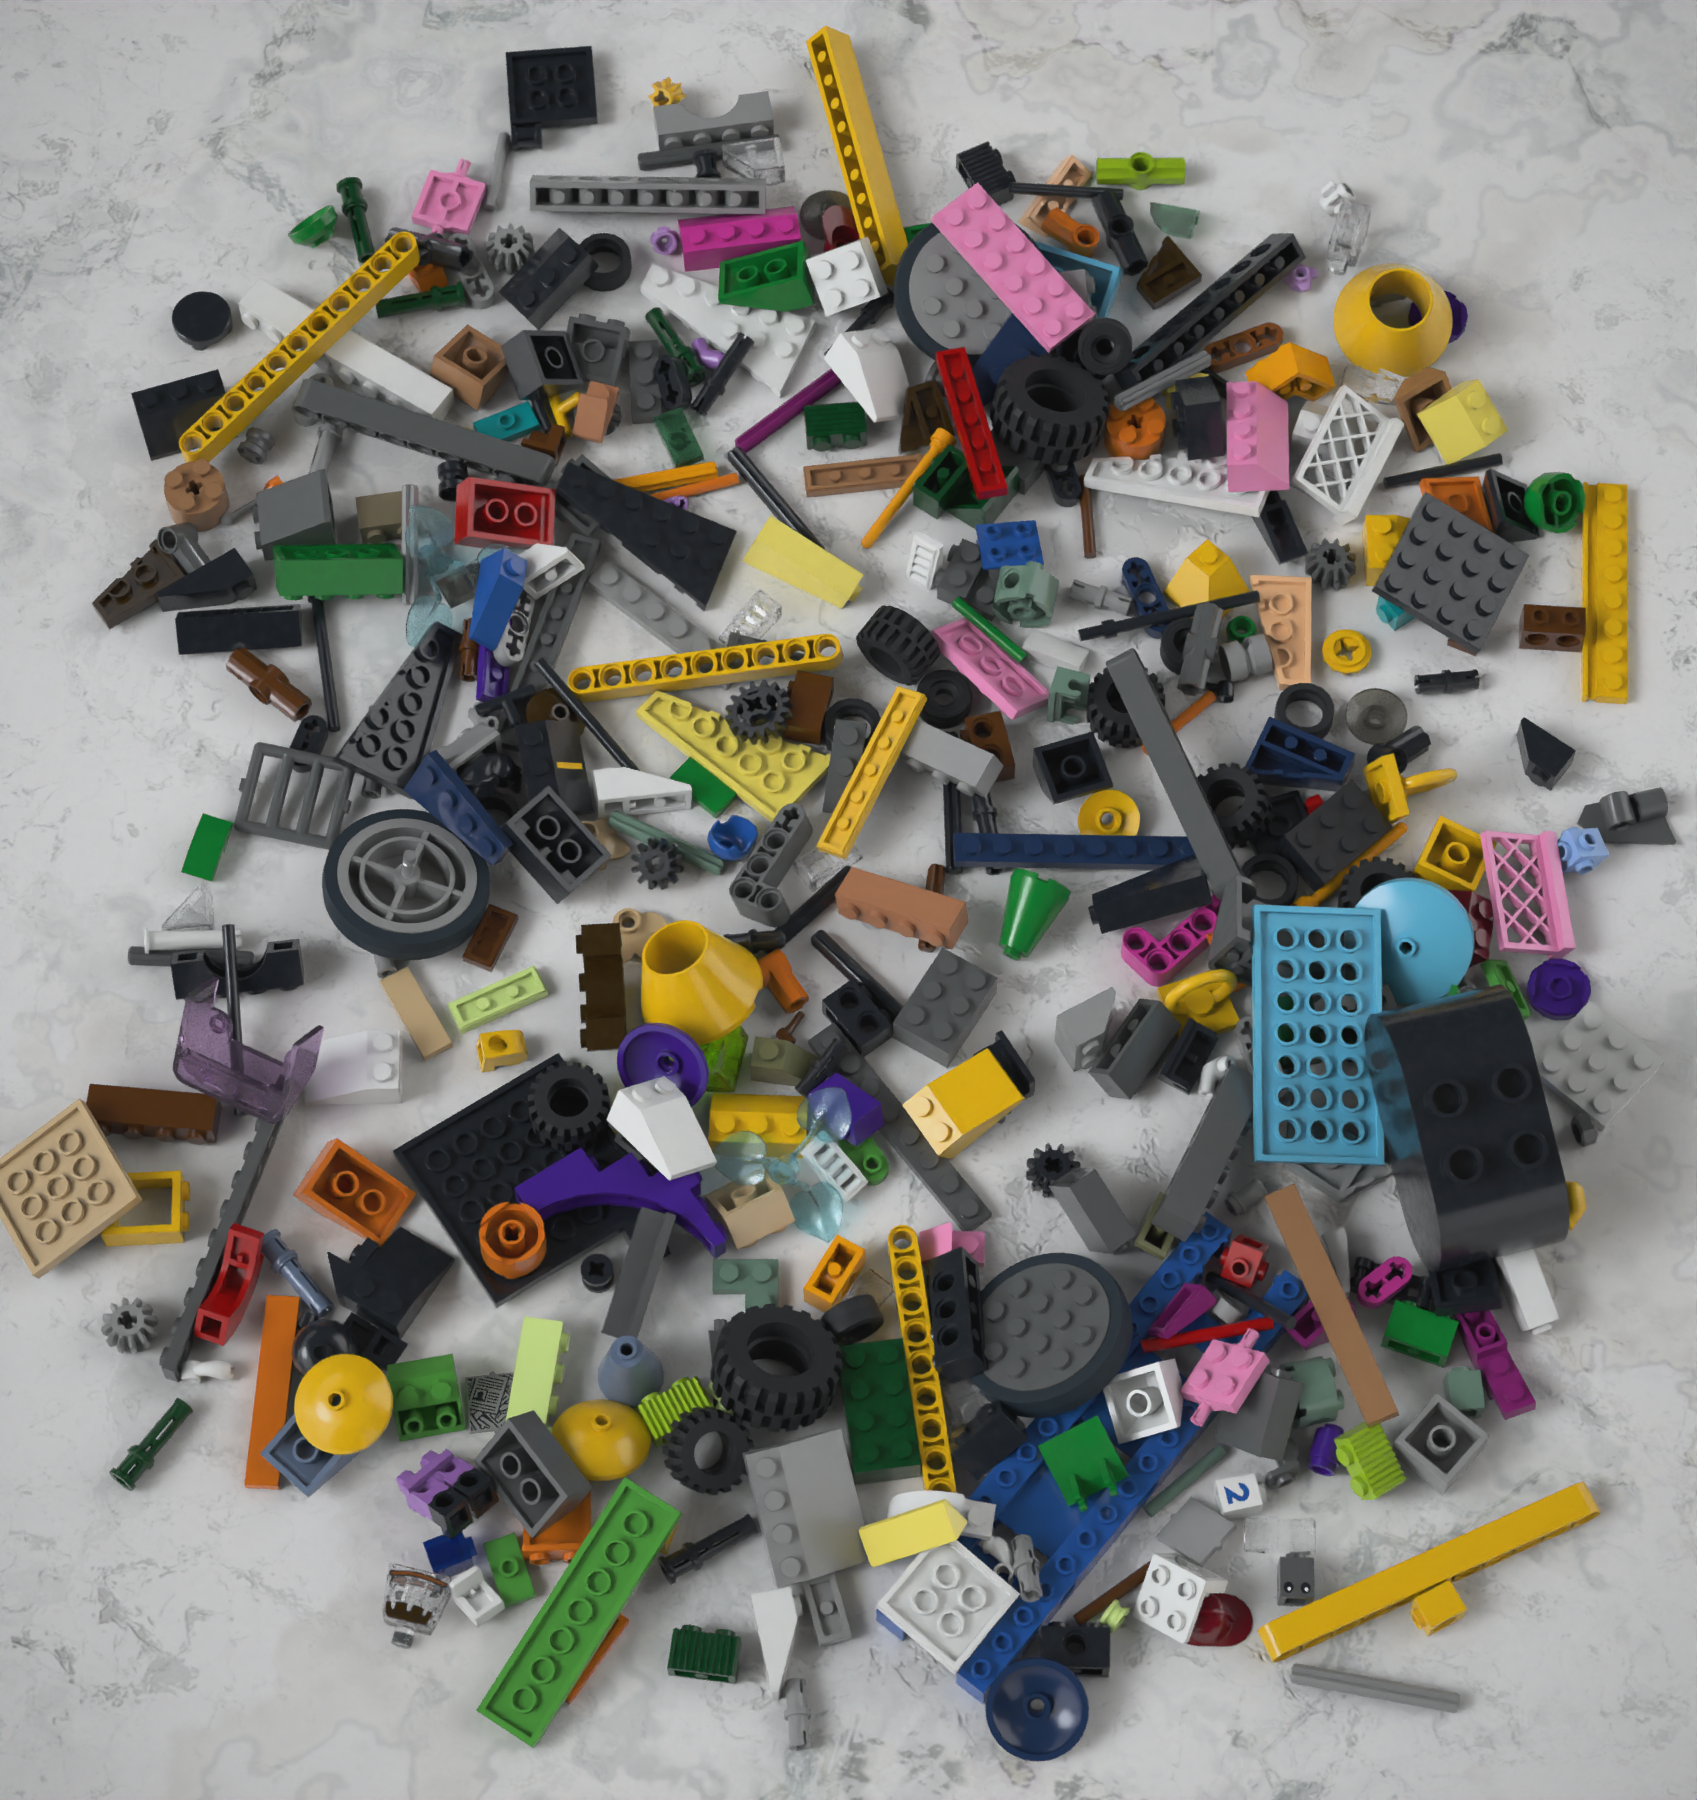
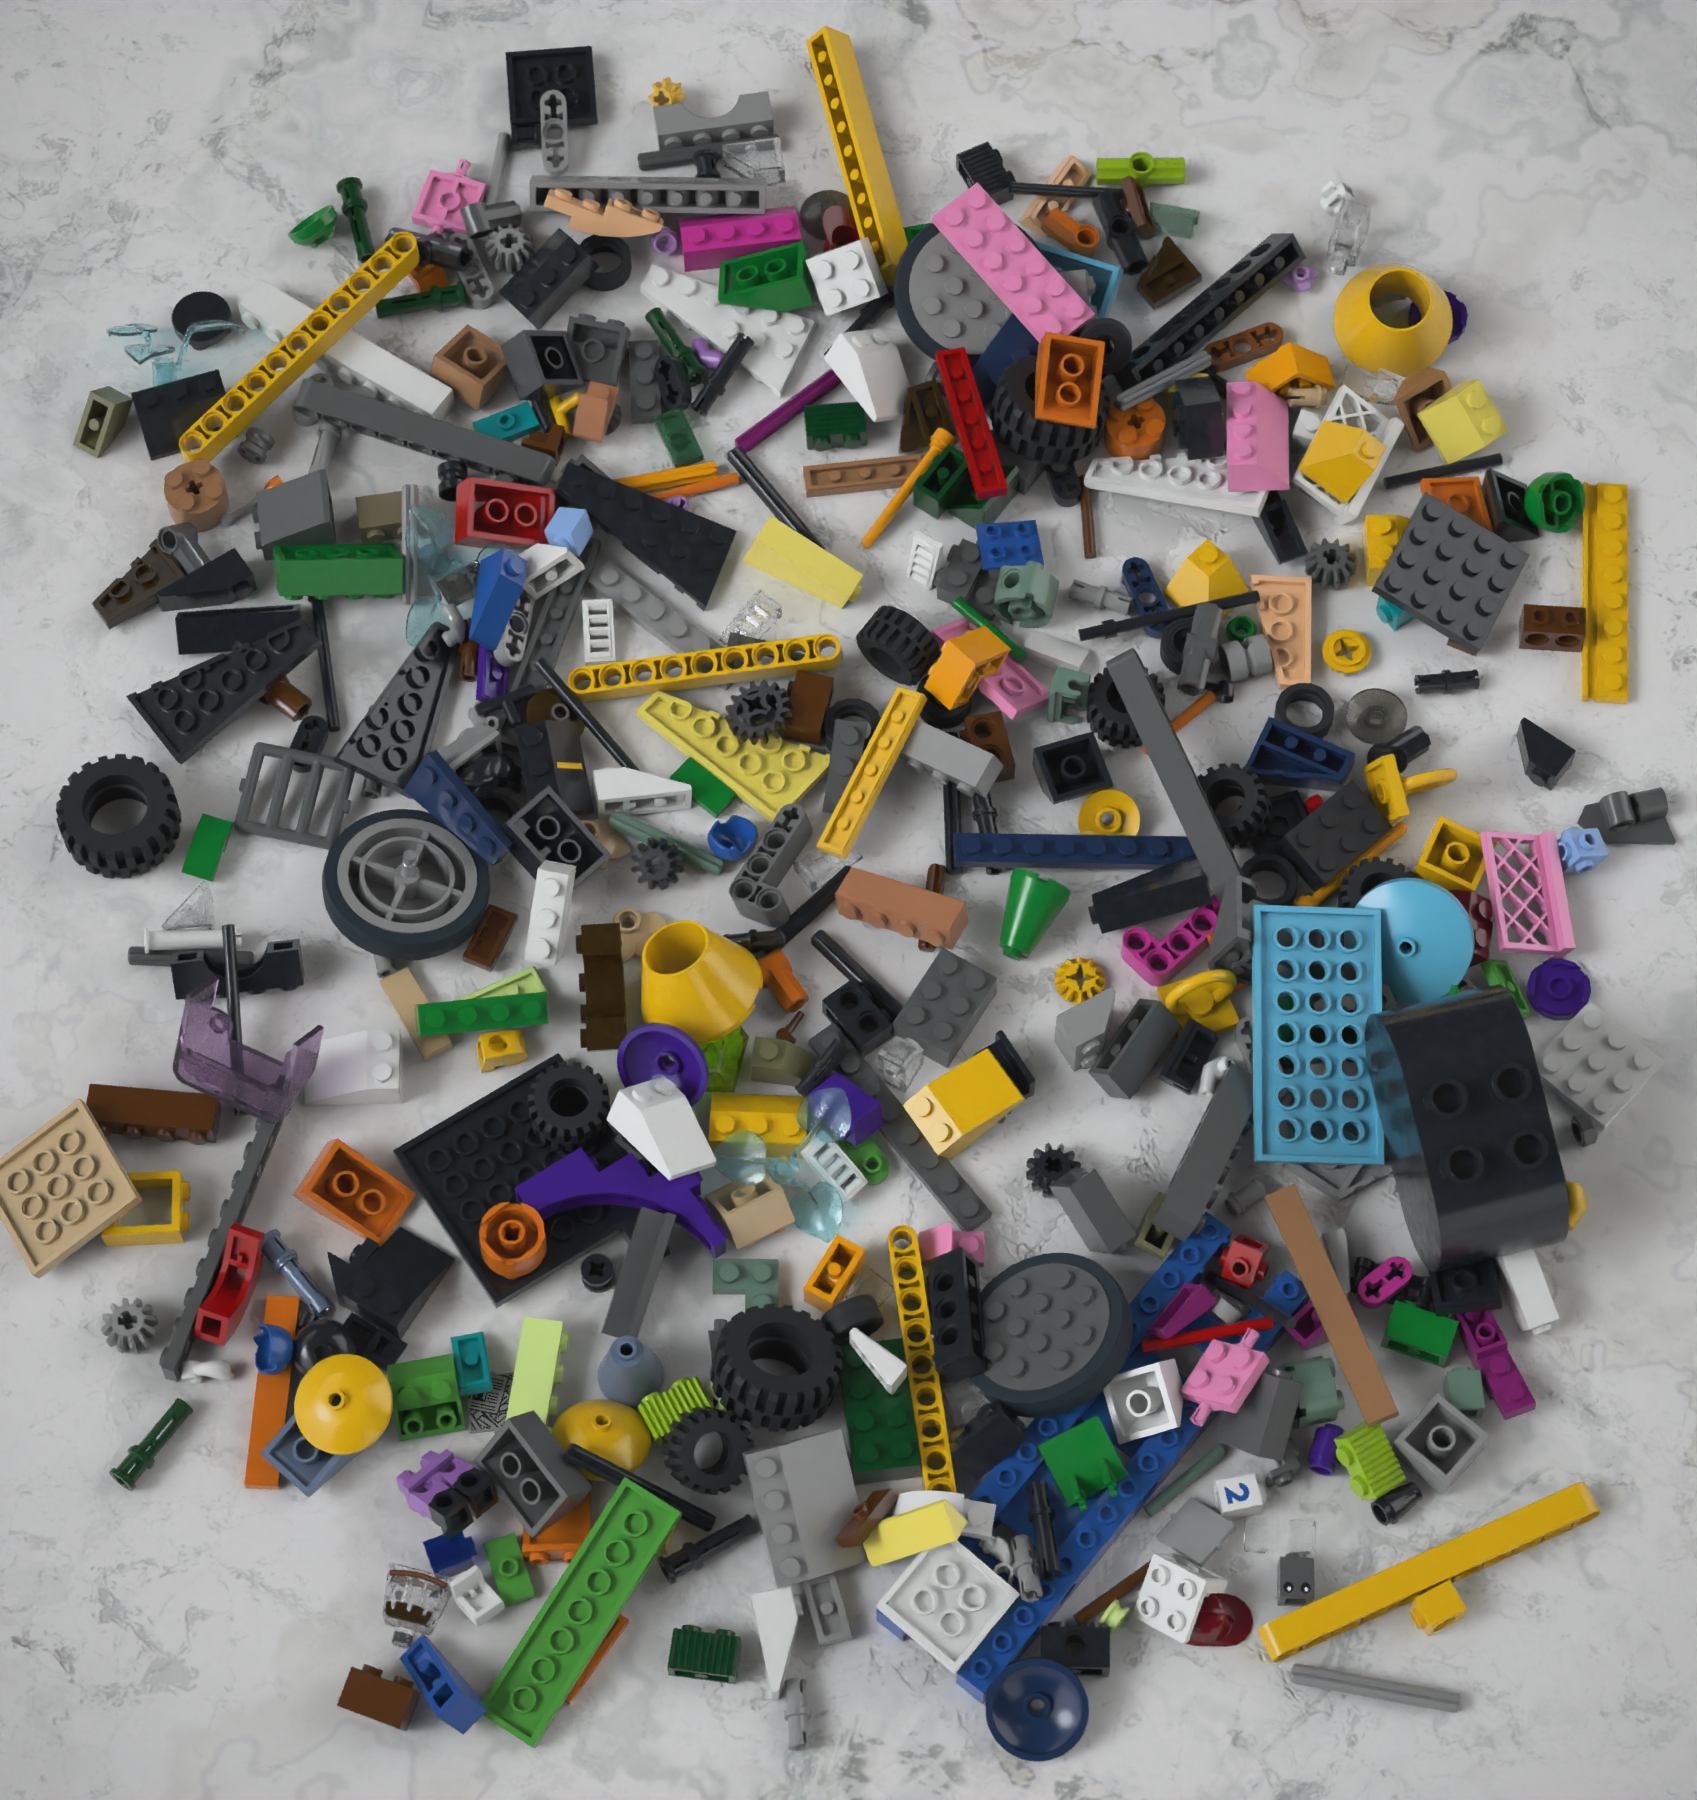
none -> black tyre [56,754,182,879]
none -> olive slope [73,386,133,458]
none -> clear light blue plant [106,319,244,387]
none -> black wing [126,619,323,765]
none -> blue hair [253,1324,294,1375]
none -> reddish brown brick [337,1664,421,1732]
none -> blue slope [399,1634,487,1735]
none -> green brick [414,992,549,1037]
none -> light grey arm [441,603,467,647]
none -> teal plate [451,1331,493,1397]
none -> dark grey piece [460,200,522,239]
none -> white brick [524,860,576,966]
none -> light grey beam [540,90,569,175]
none -> light nougat slope [543,188,664,237]
none -> light blue brick [544,507,594,556]
none -> black axle [564,1443,716,1532]
none -> white slope [582,599,616,665]
none -> reddish brown plate [835,1488,898,1548]
none -> white slope [849,1327,907,1395]
none -> clear slope [877,1035,924,1093]
none -> light orange brick [924,626,1011,710]
none -> black pin [1026,1480,1062,1581]
none -> orange slope [1035,332,1105,429]
none -> yellow gear [1054,955,1106,1005]
none -> reddish brown plate [1121,176,1156,240]
none -> tan pin [1287,385,1327,409]
none -> yellow slope [1298,420,1387,504]
none -> black cone [1371,1482,1422,1526]

